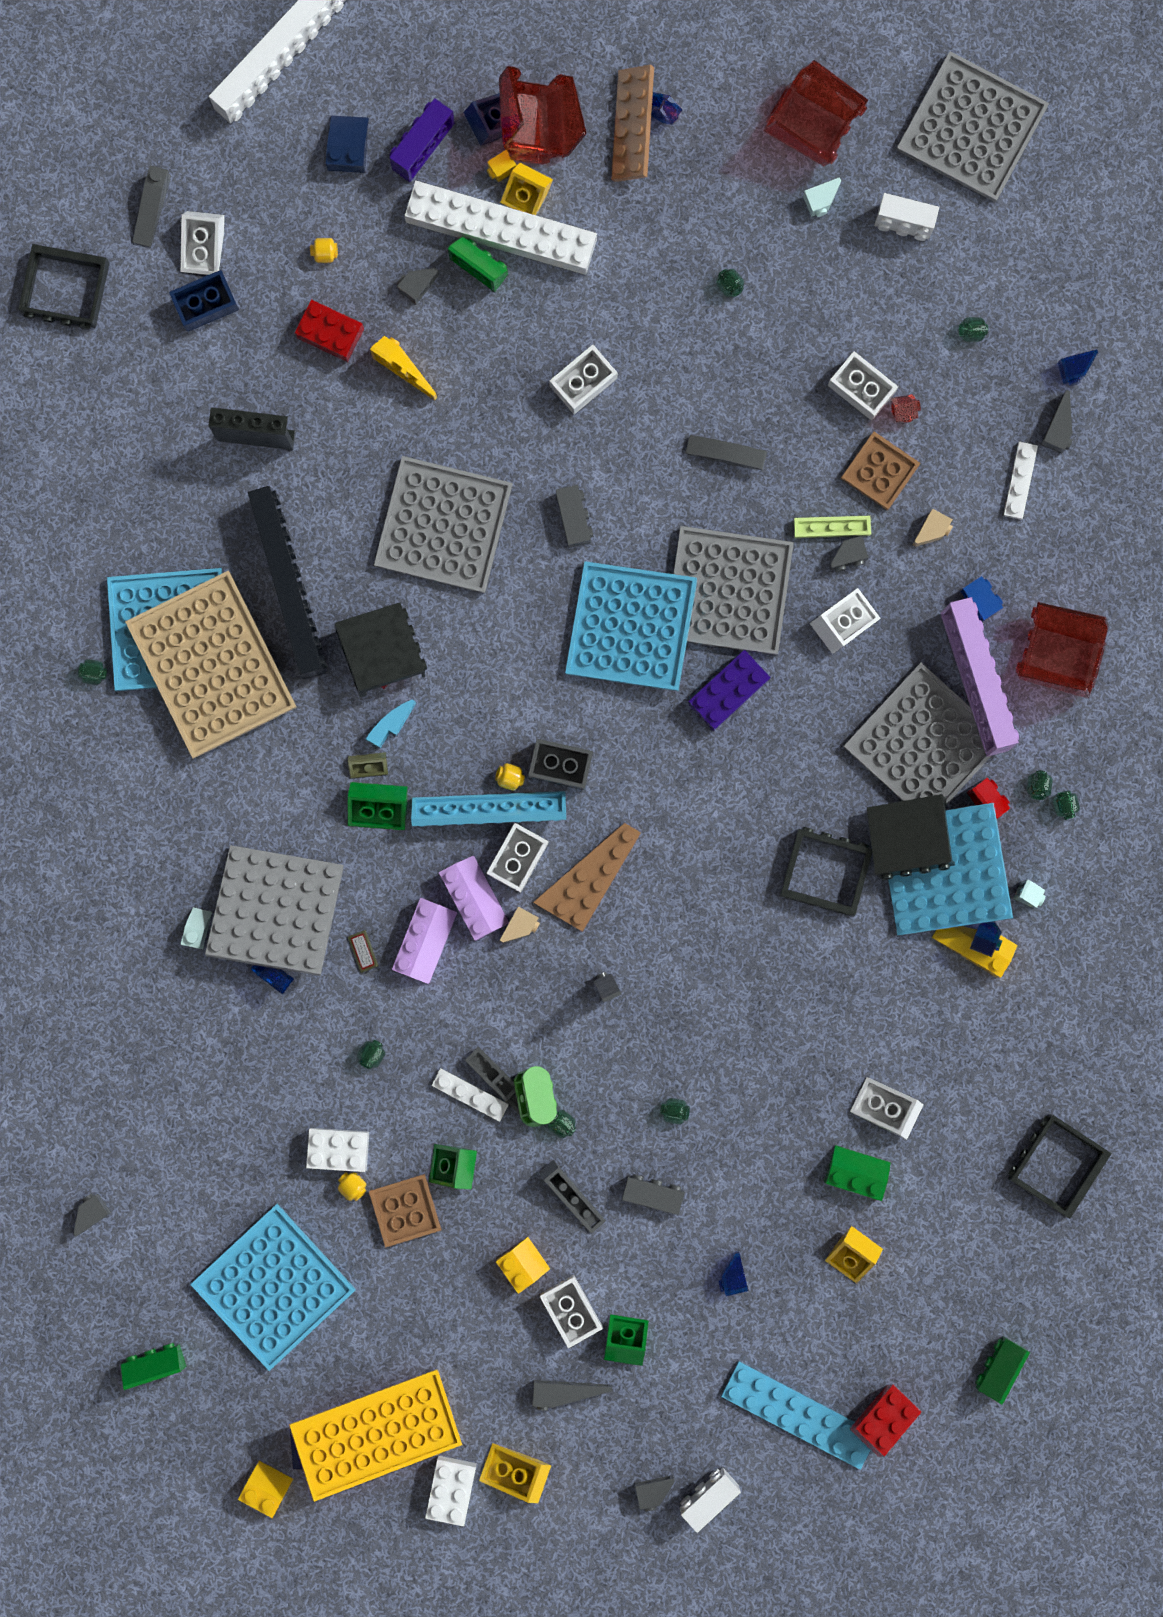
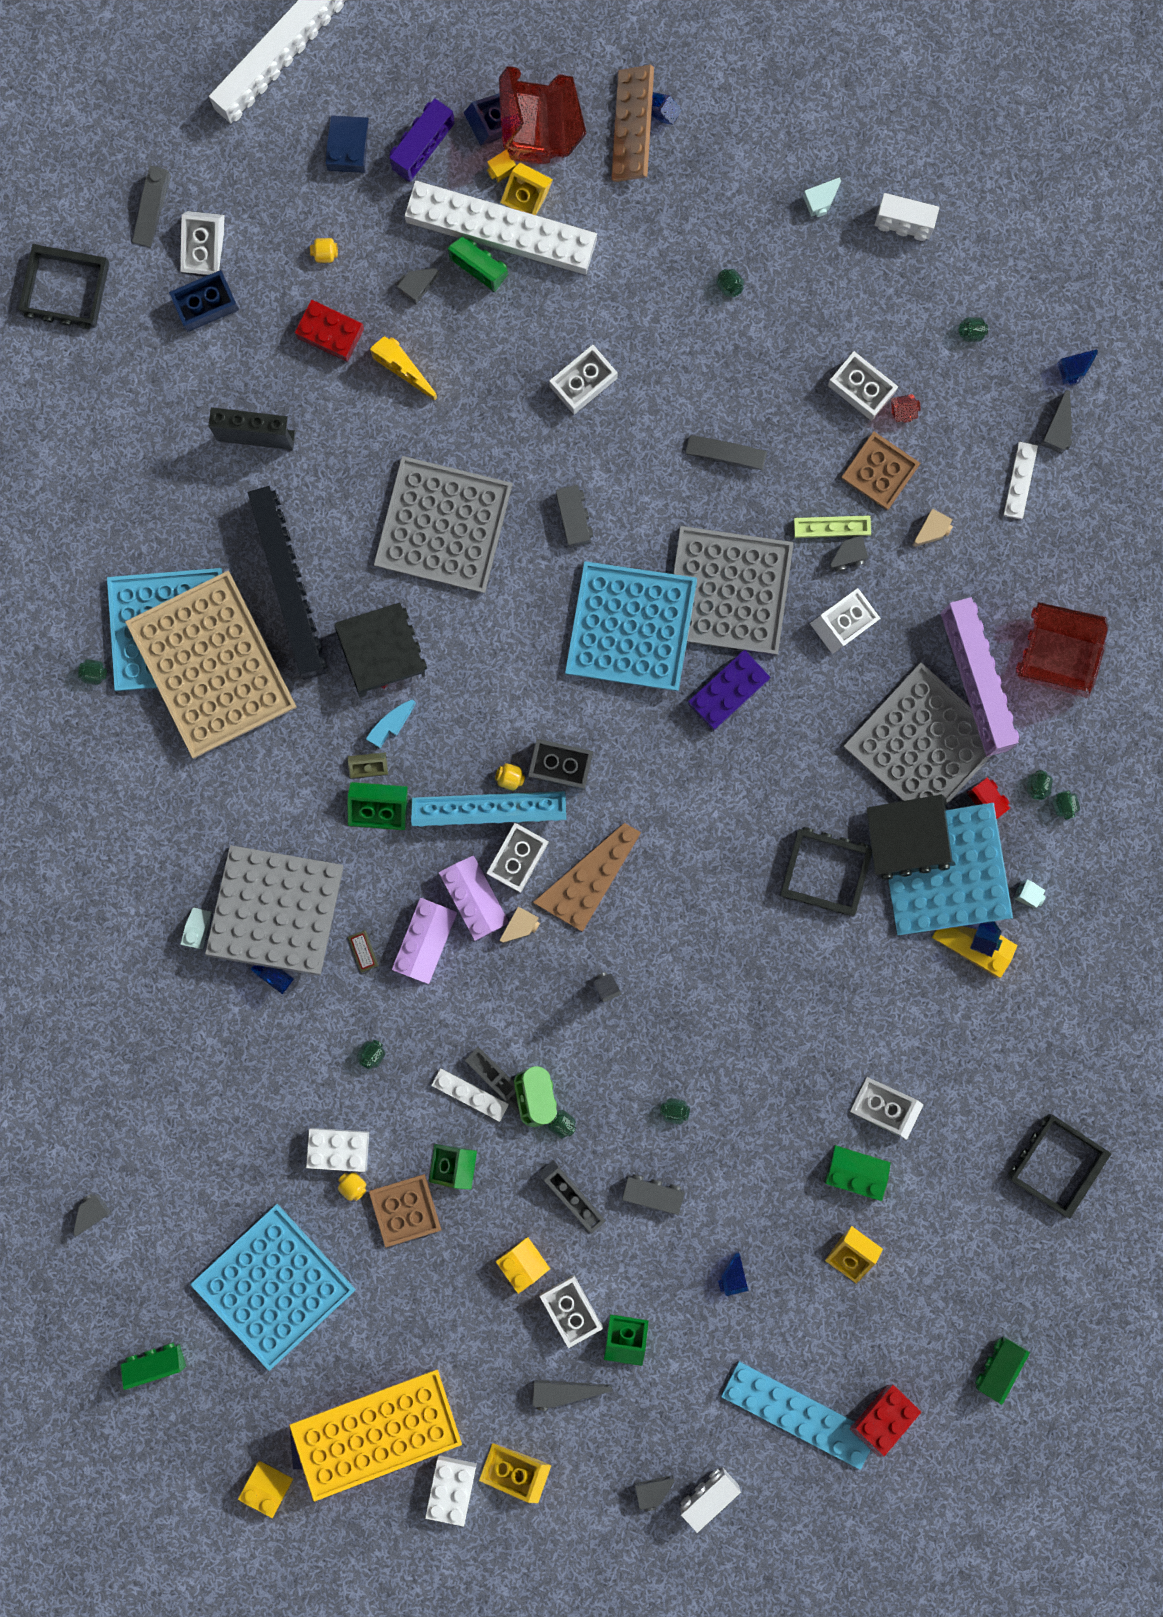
clear red windscreen [763,60,868,167] -> none
light grey plate [896,51,1049,203] -> none
blue brick [960,576,1003,622] -> none

